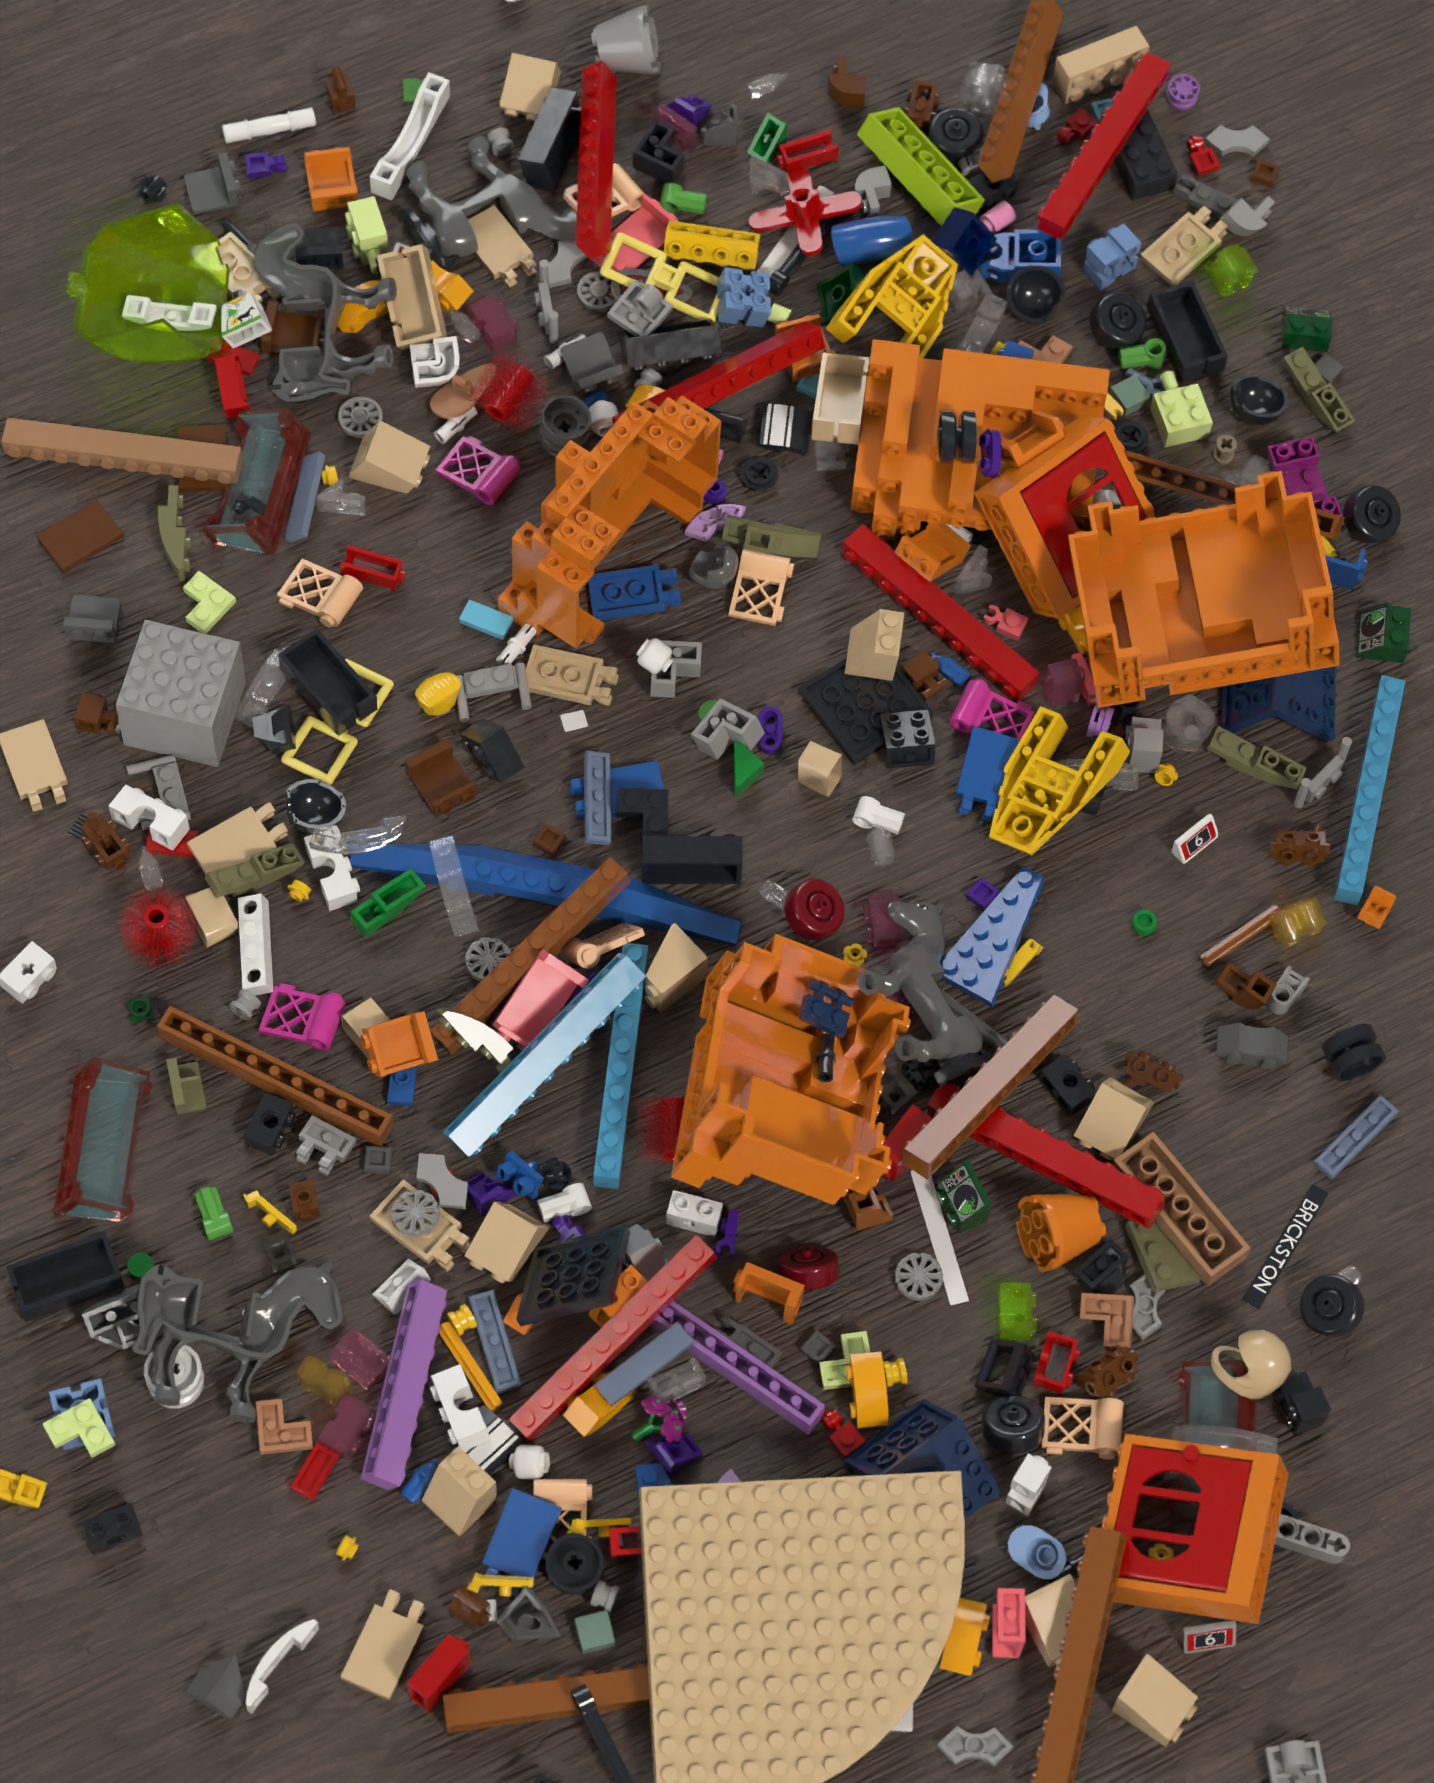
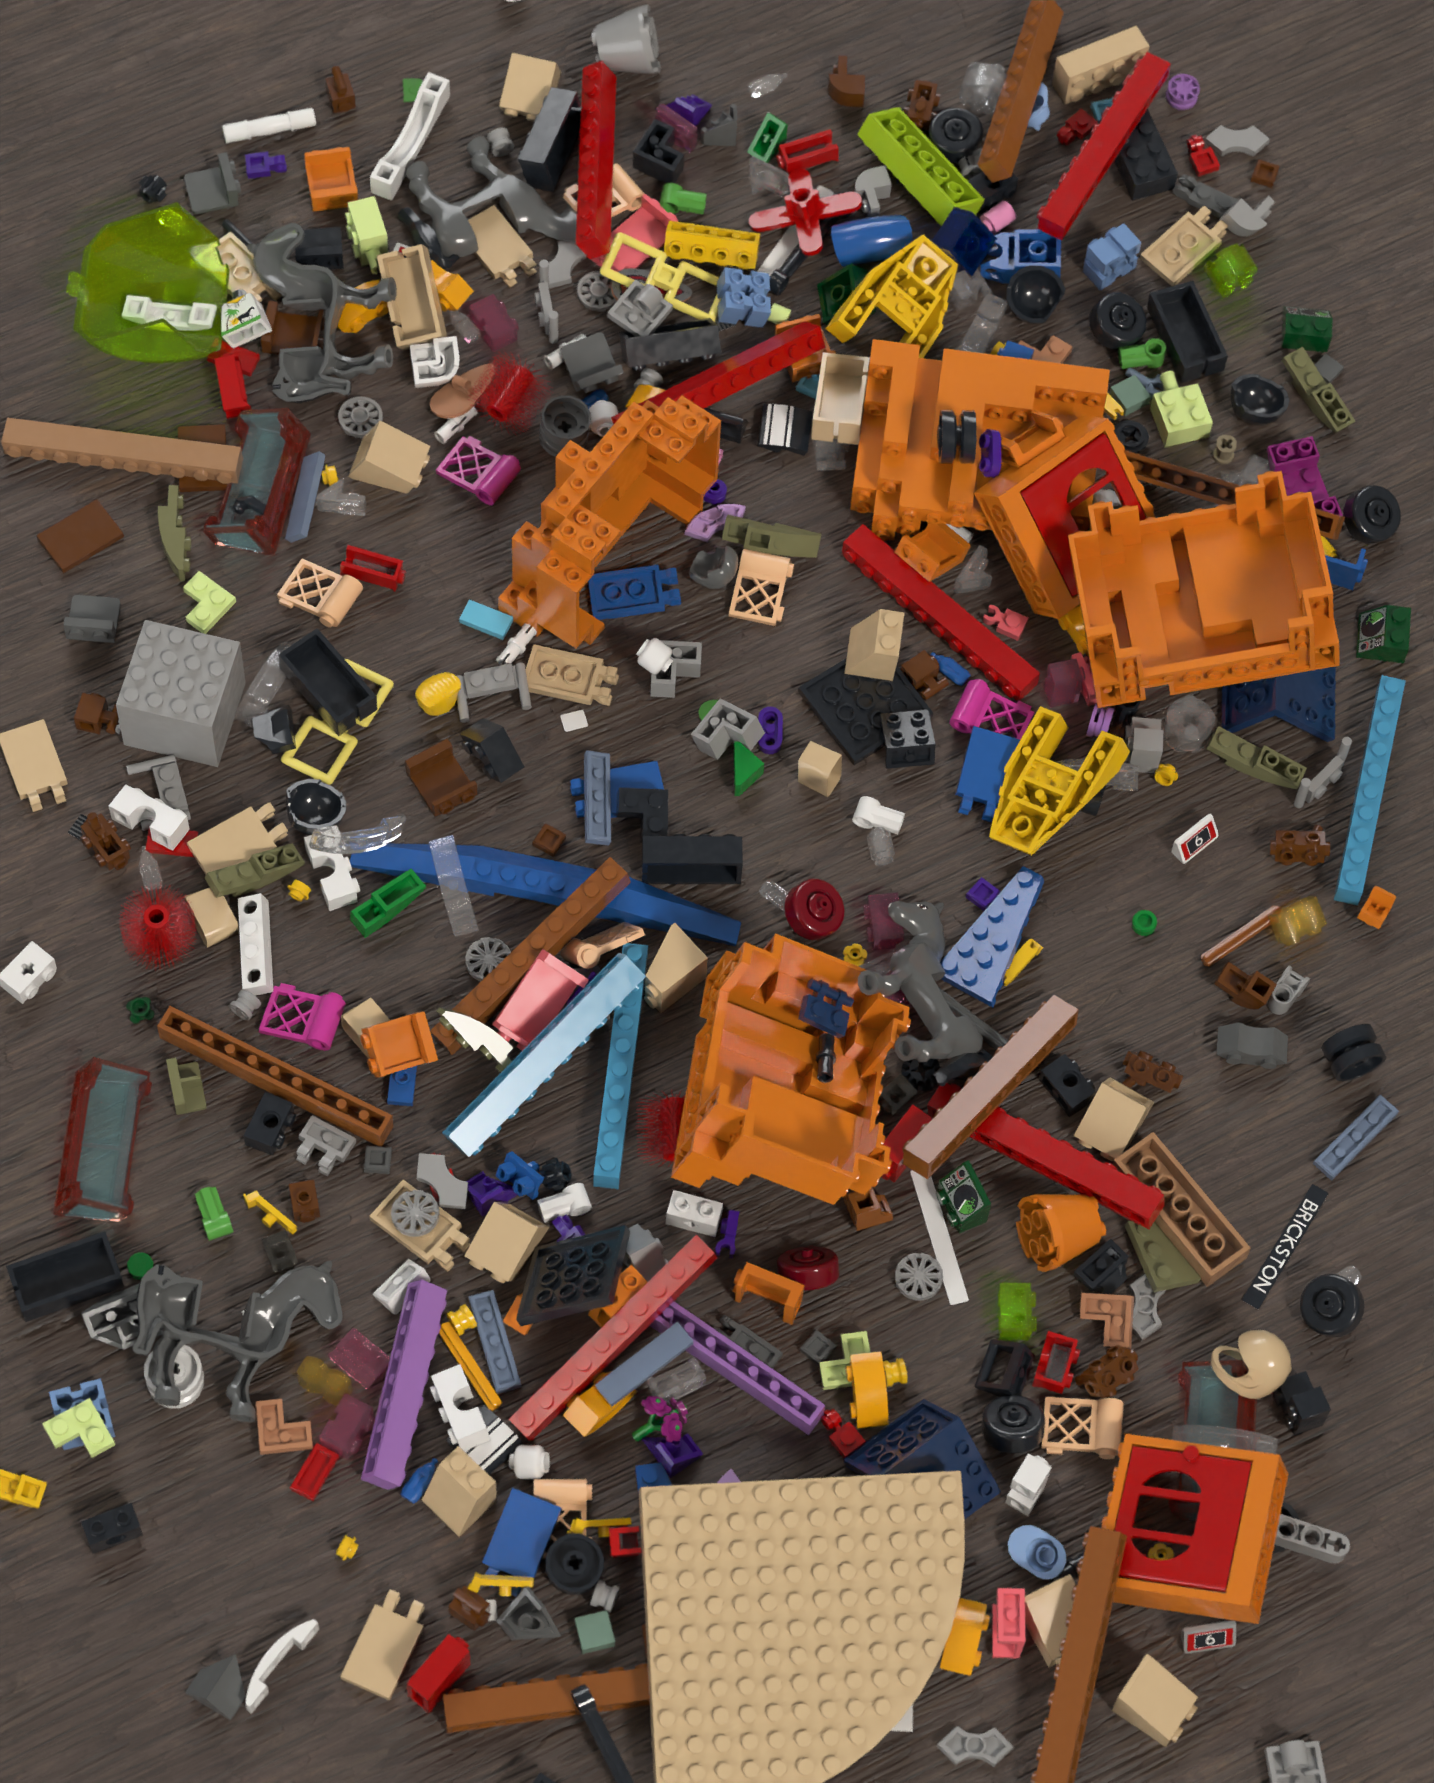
black gear [741,457,778,492] -> none

